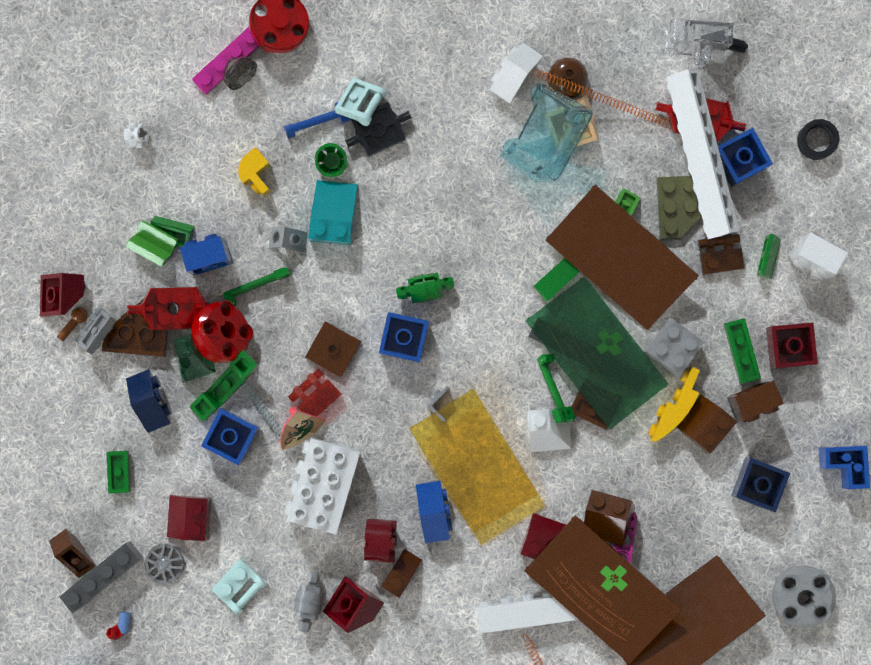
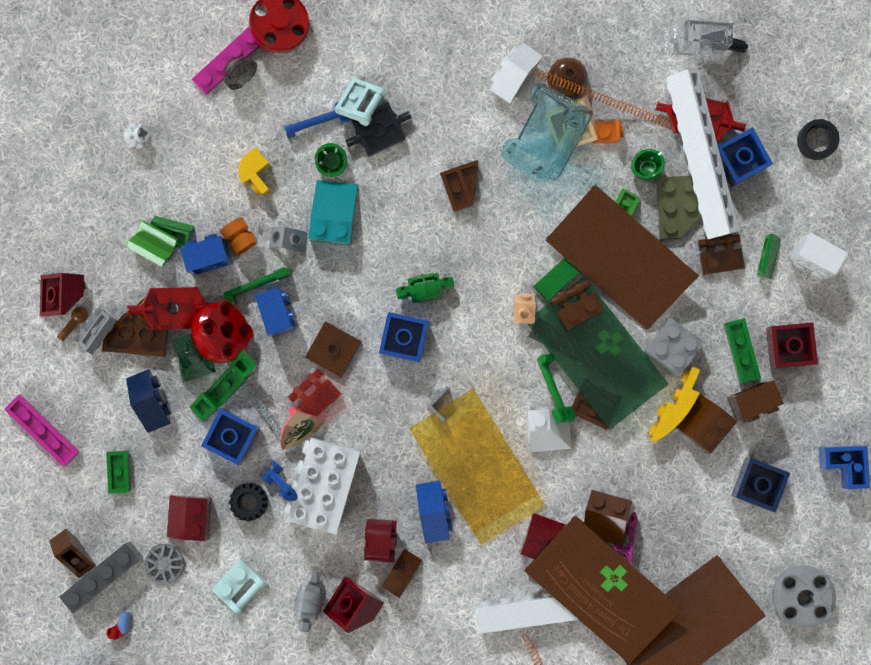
none -> dark pink plate [4,394,80,467]
none -> orange wheel [220,217,258,256]
none -> black tyre [229,483,268,521]
none -> blue brick [254,287,298,337]
none -> blue hinge [260,460,298,501]
none -> reddish brown wing [440,160,478,212]
none -> light nougat bracket [514,293,536,324]
none -> reddish brown plate [550,280,604,331]
none -> orange bracket [593,119,624,144]
none -> green helmet [631,149,665,182]

